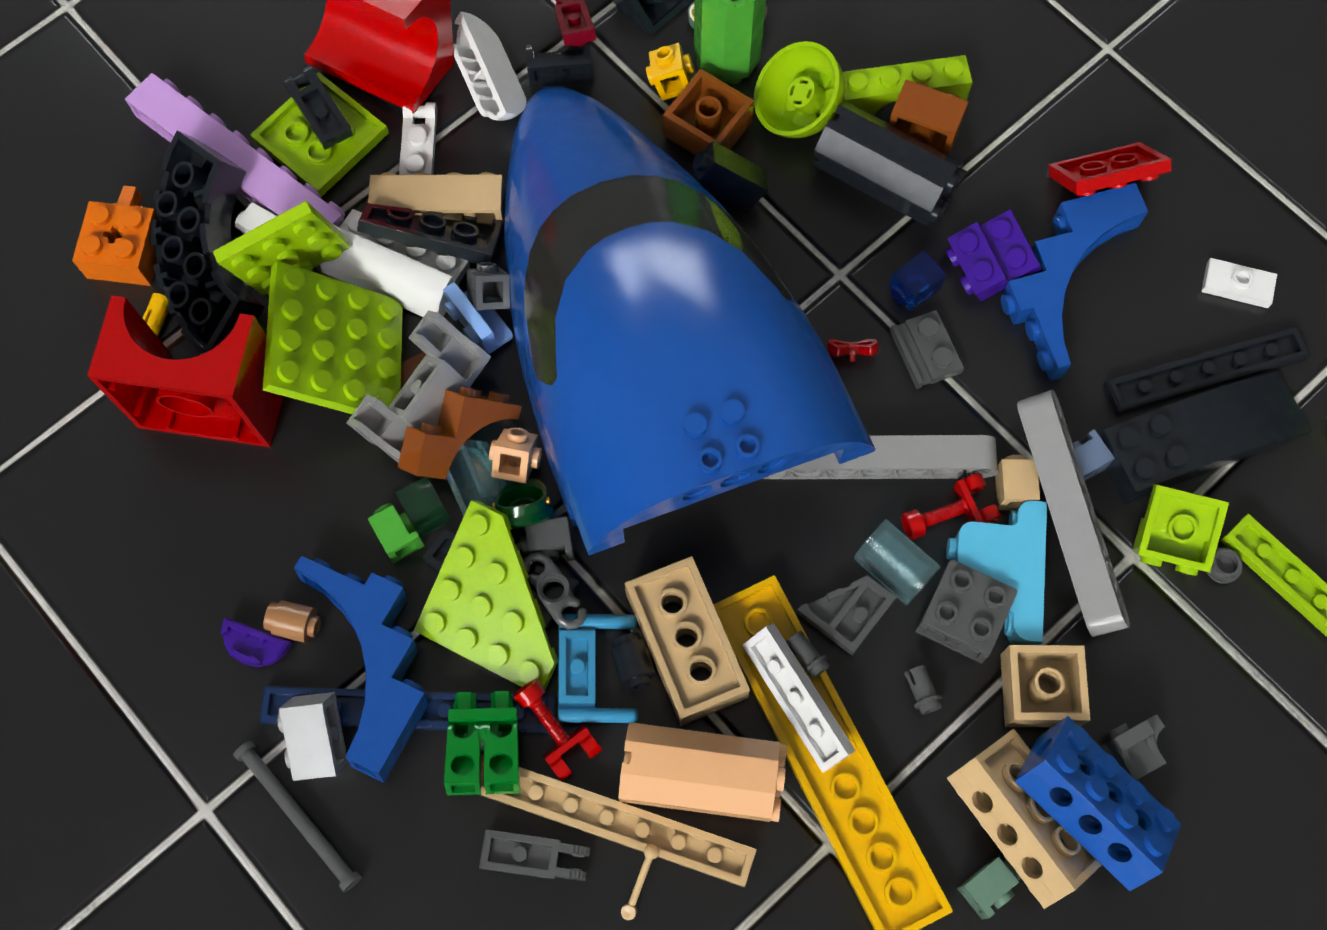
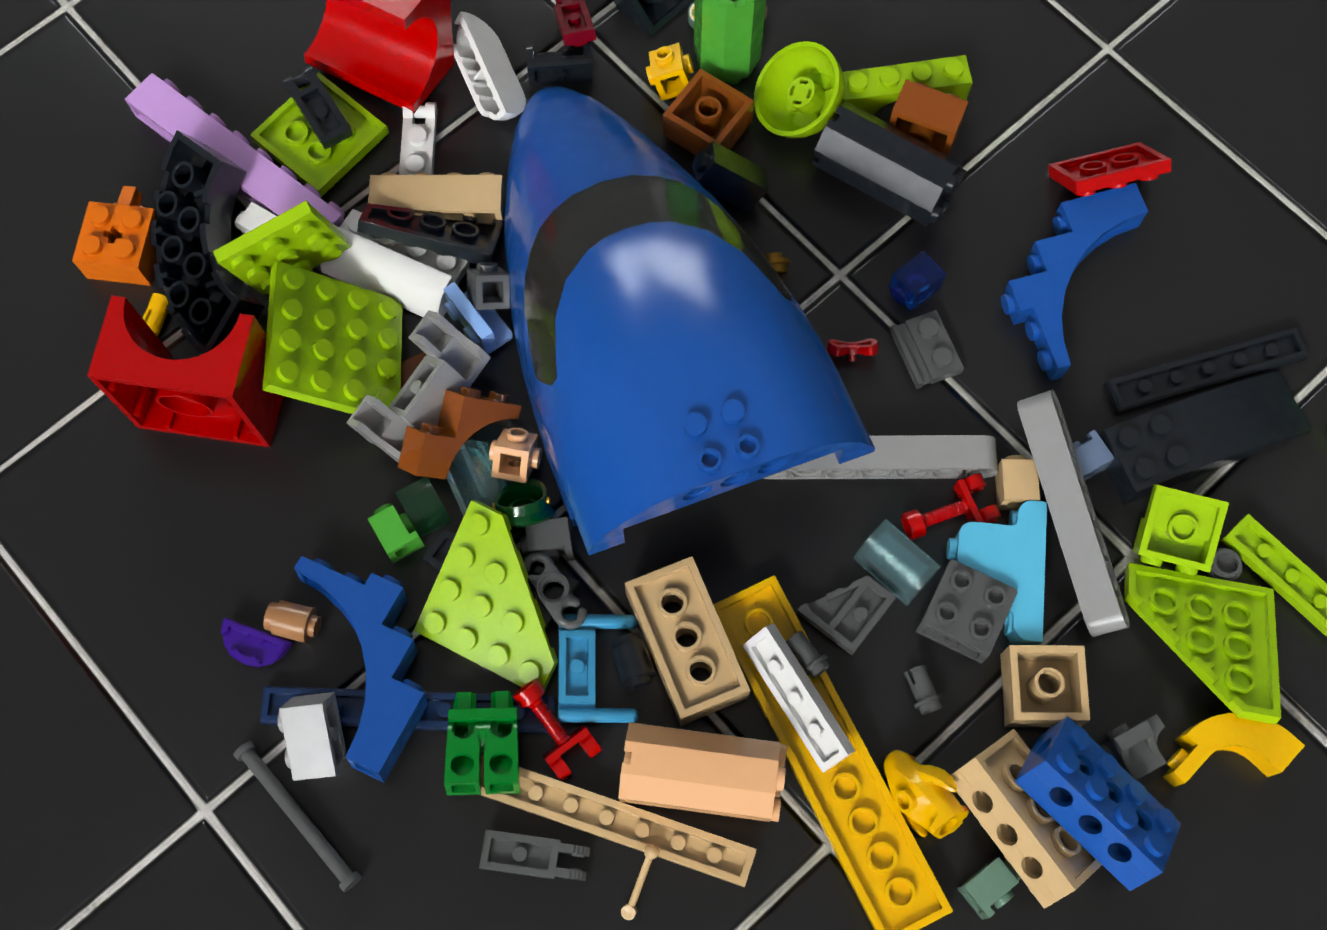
dark purple plate [946,209,1042,301] -> none
white plate [1201,258,1277,308] -> none
none -> pearl gold plate [764,252,790,276]
none -> yellow animal [883,750,969,839]
none -> lime plate [1124,563,1281,725]
none -> yellow arch [1163,713,1305,787]

